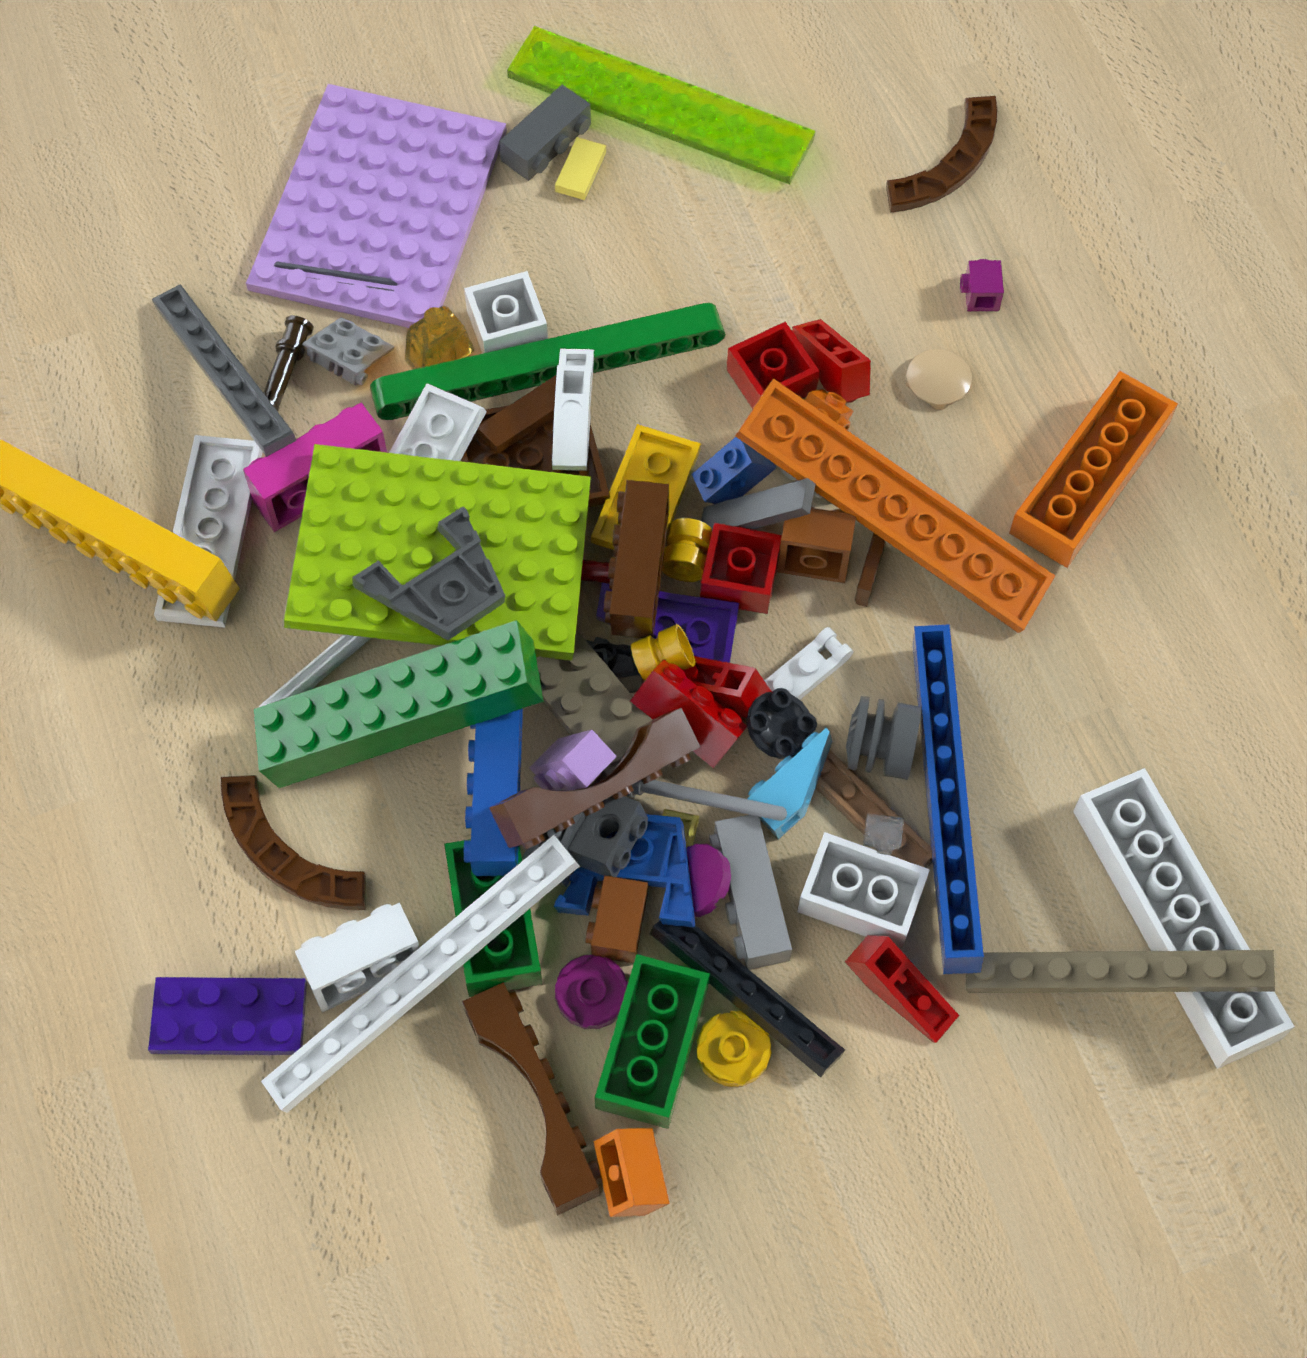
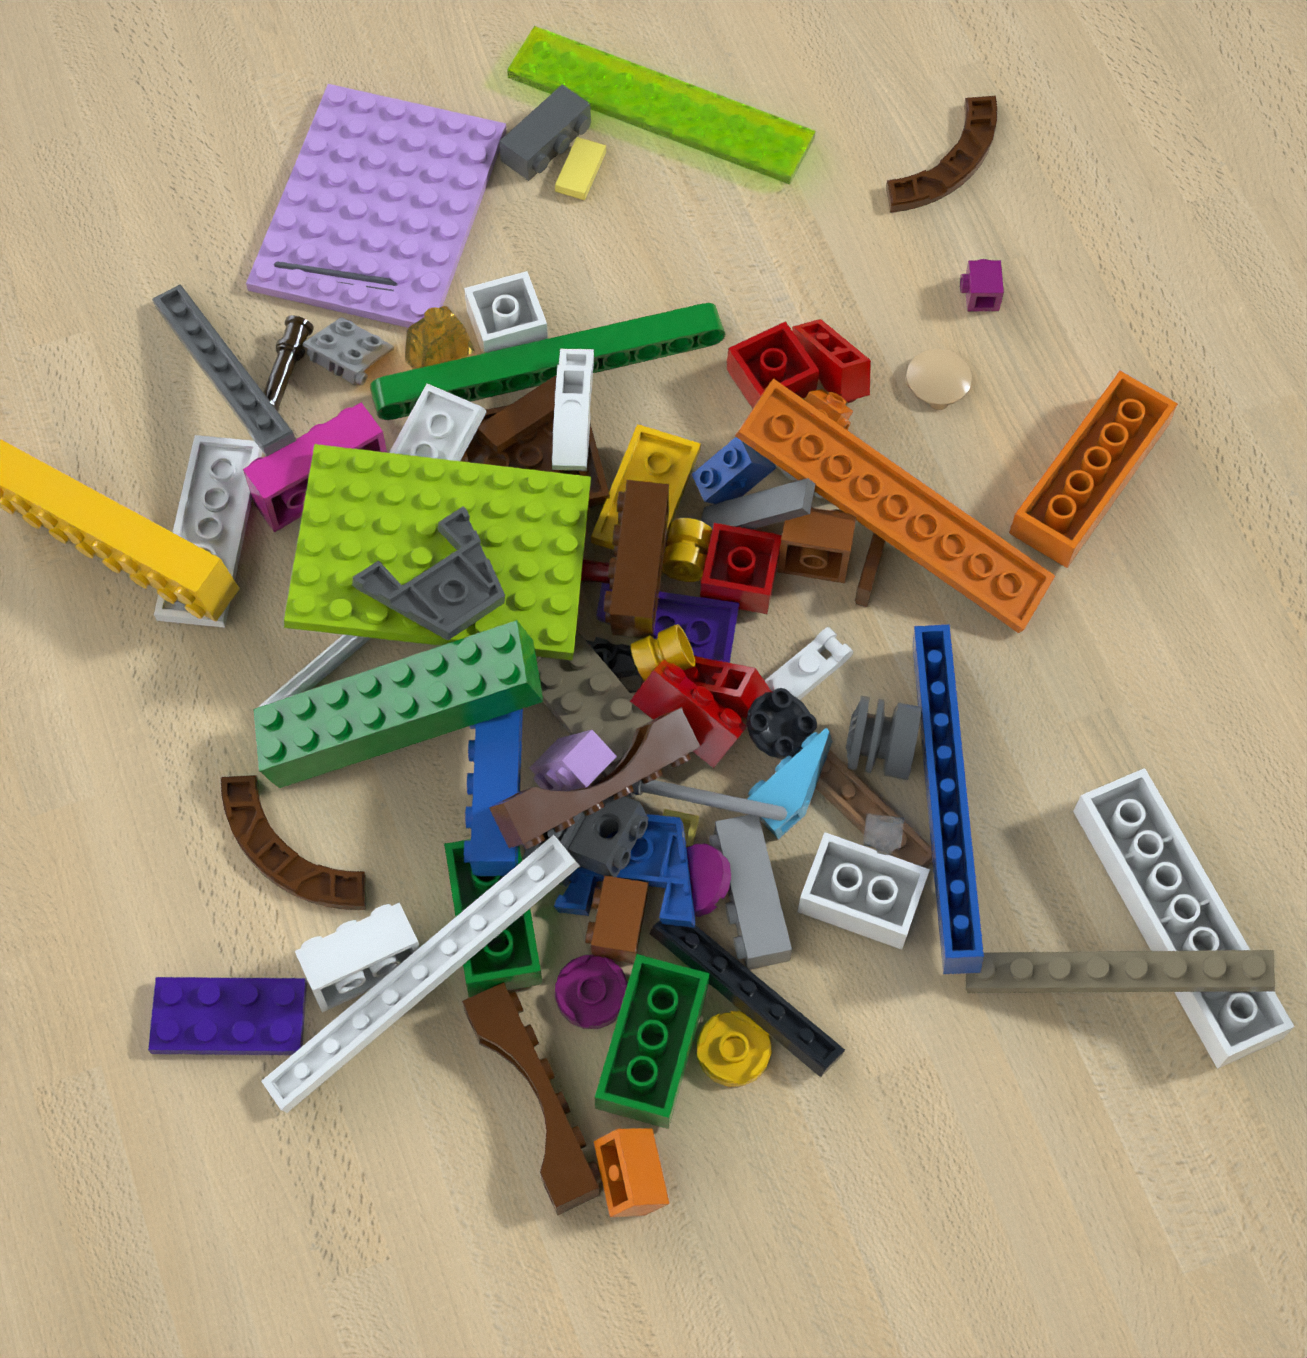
red slope [845,935,960,1043] -> none

